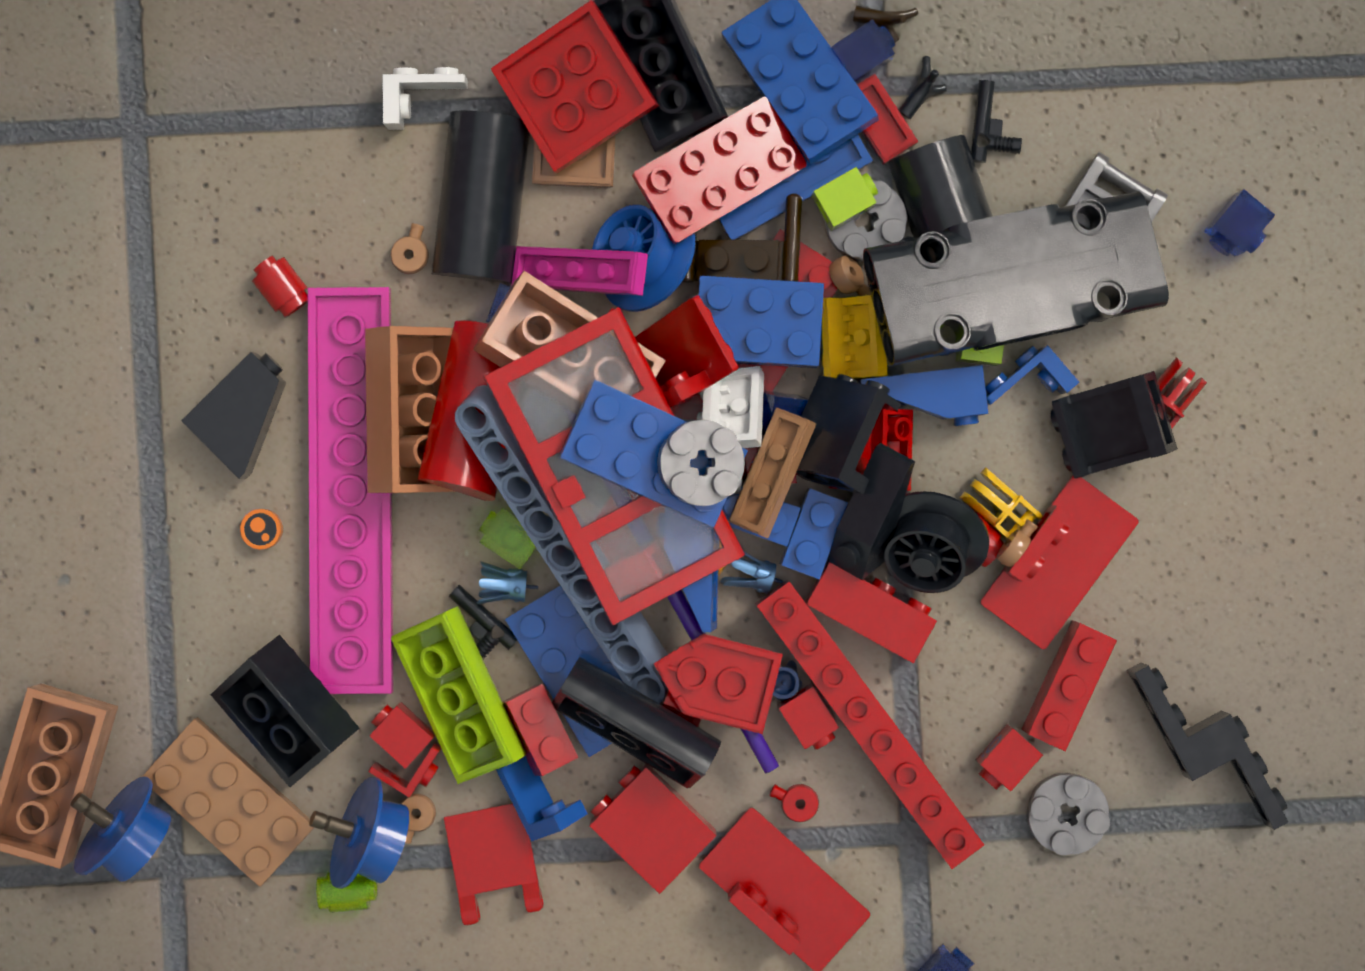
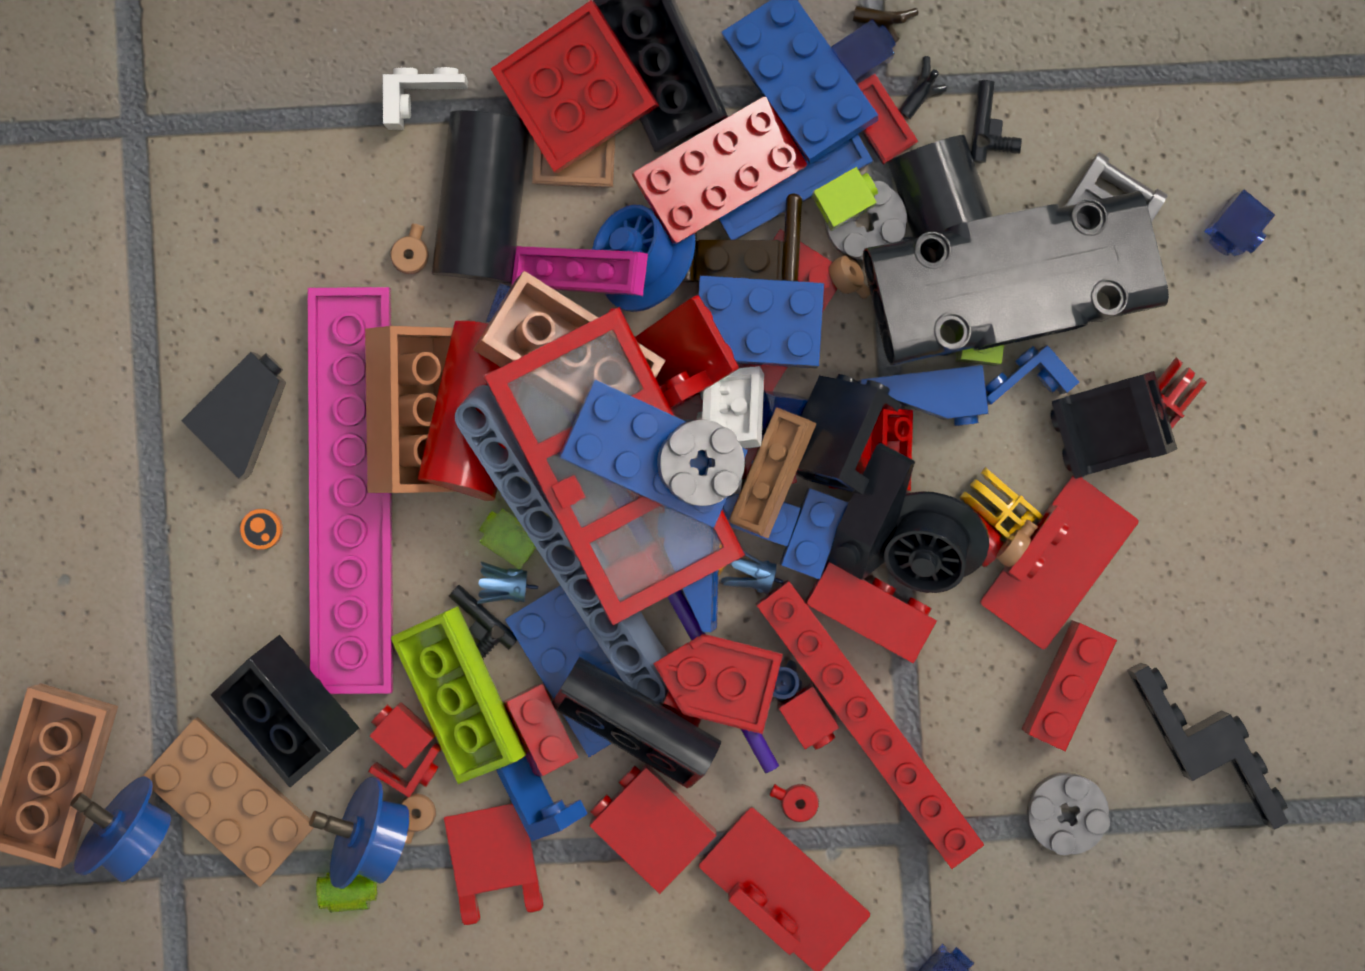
red brick [252,255,308,318] -> none
yellow bracket [822,295,888,379] -> none
red brick [975,724,1043,792] -> none

